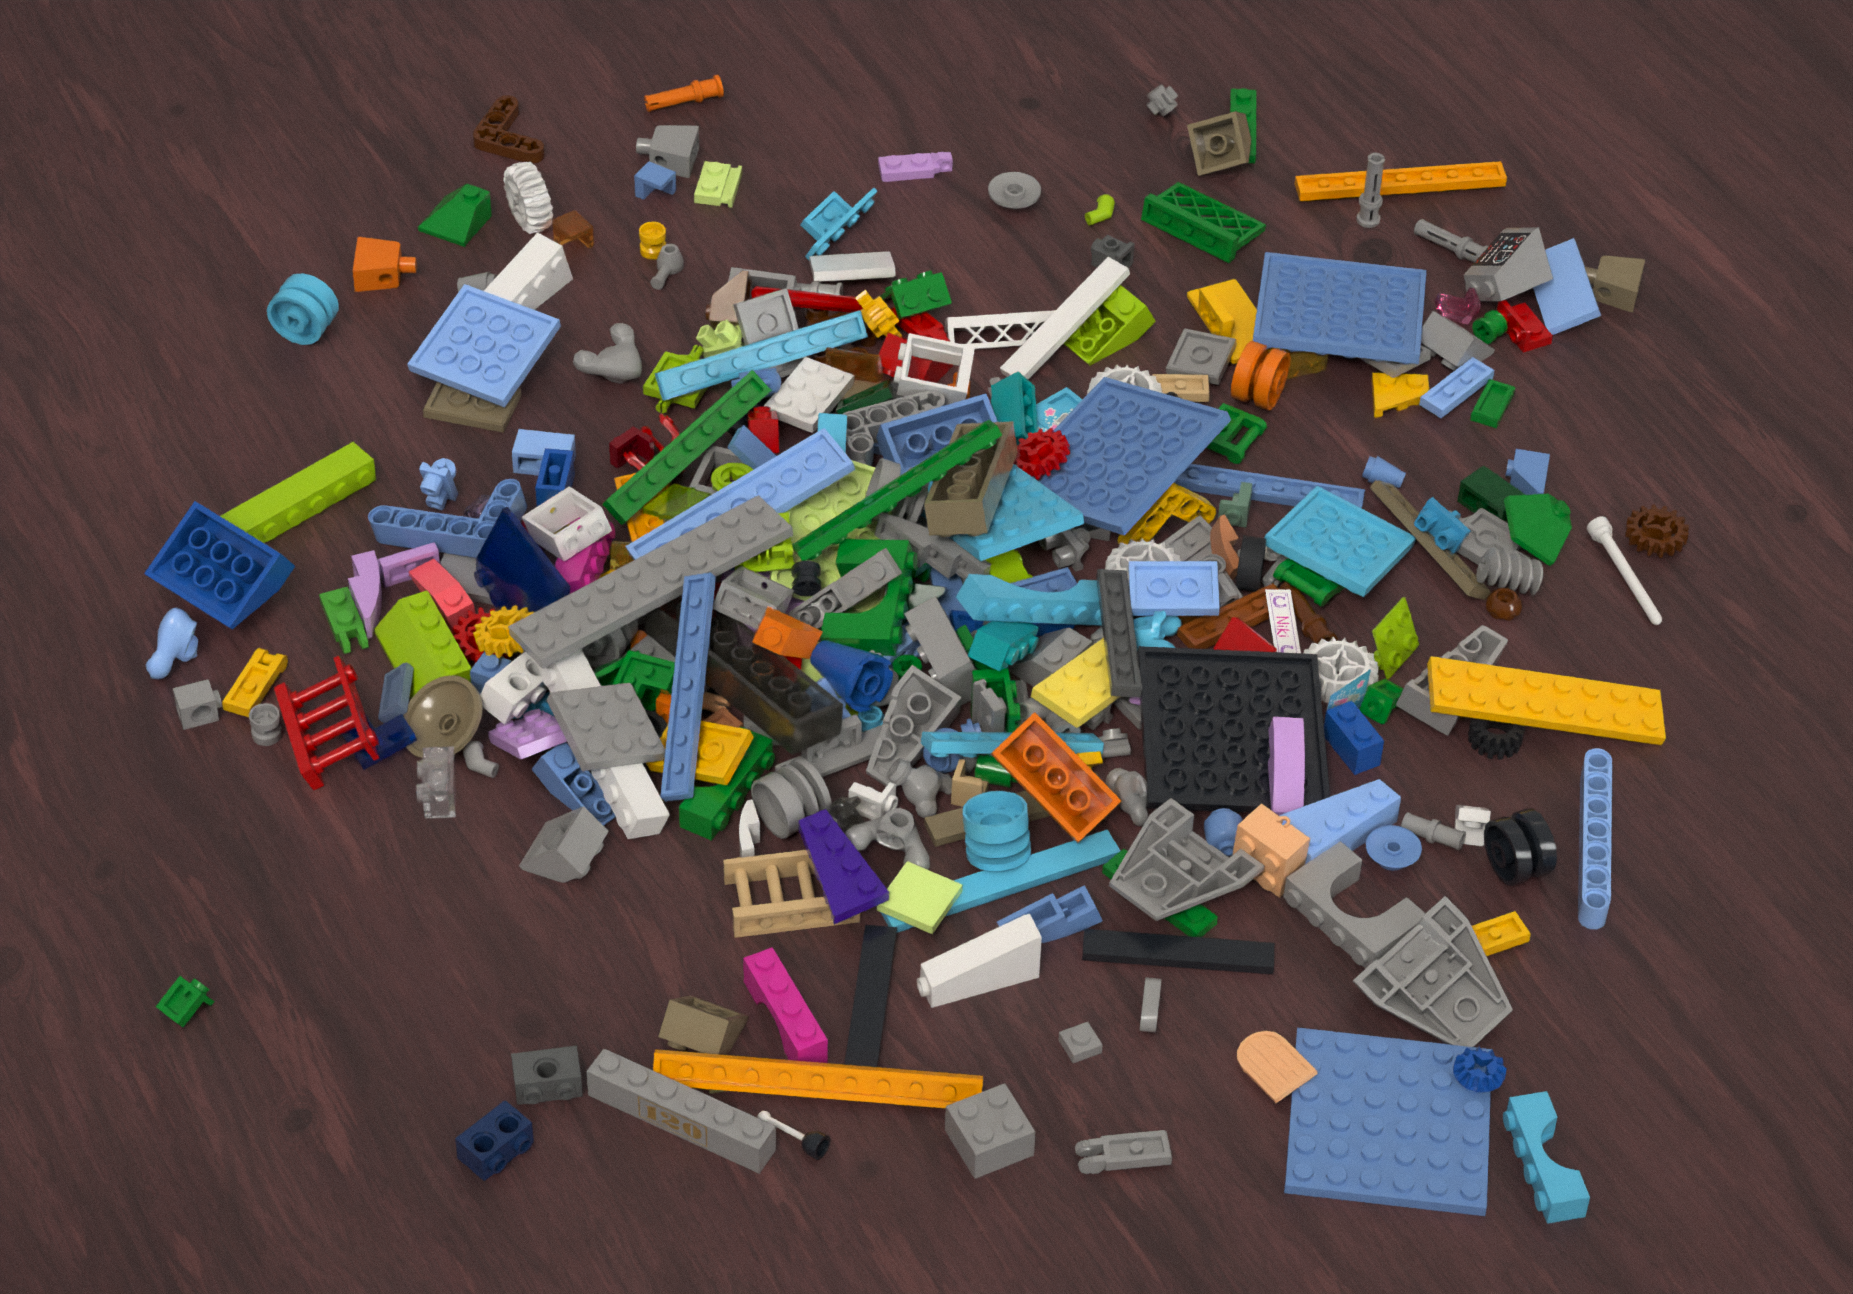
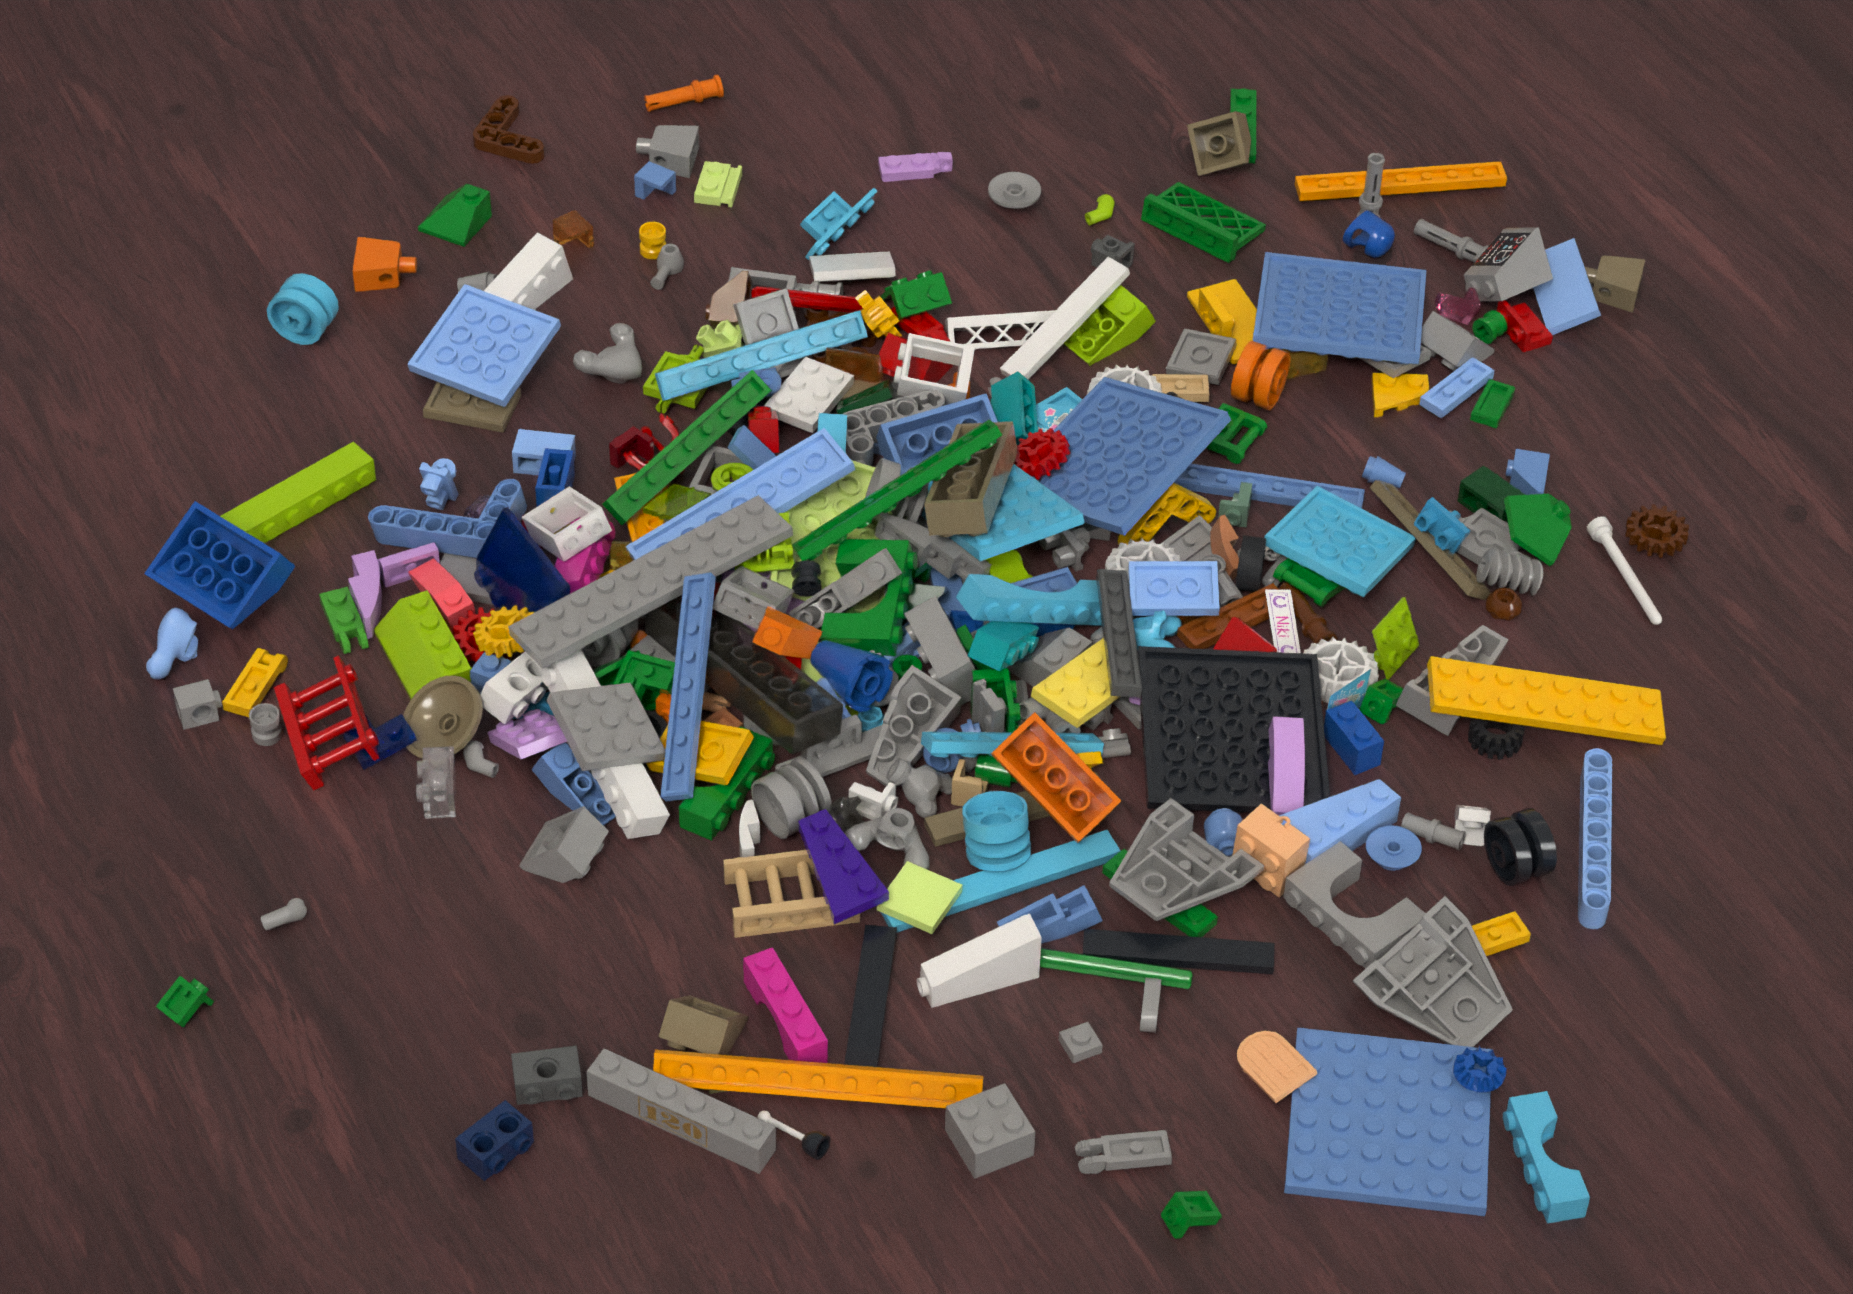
sand blue tile [378,662,414,725] -> none
white gear [503,161,553,234] -> none
light grey animal [1106,768,1148,827] -> none
light grey gear [1146,84,1178,116] -> none
none -> light grey arm [261,898,307,931]
none -> green axle [1040,948,1193,989]
none -> green bracket [1161,1191,1222,1239]
none -> blue helmet [1343,211,1395,258]

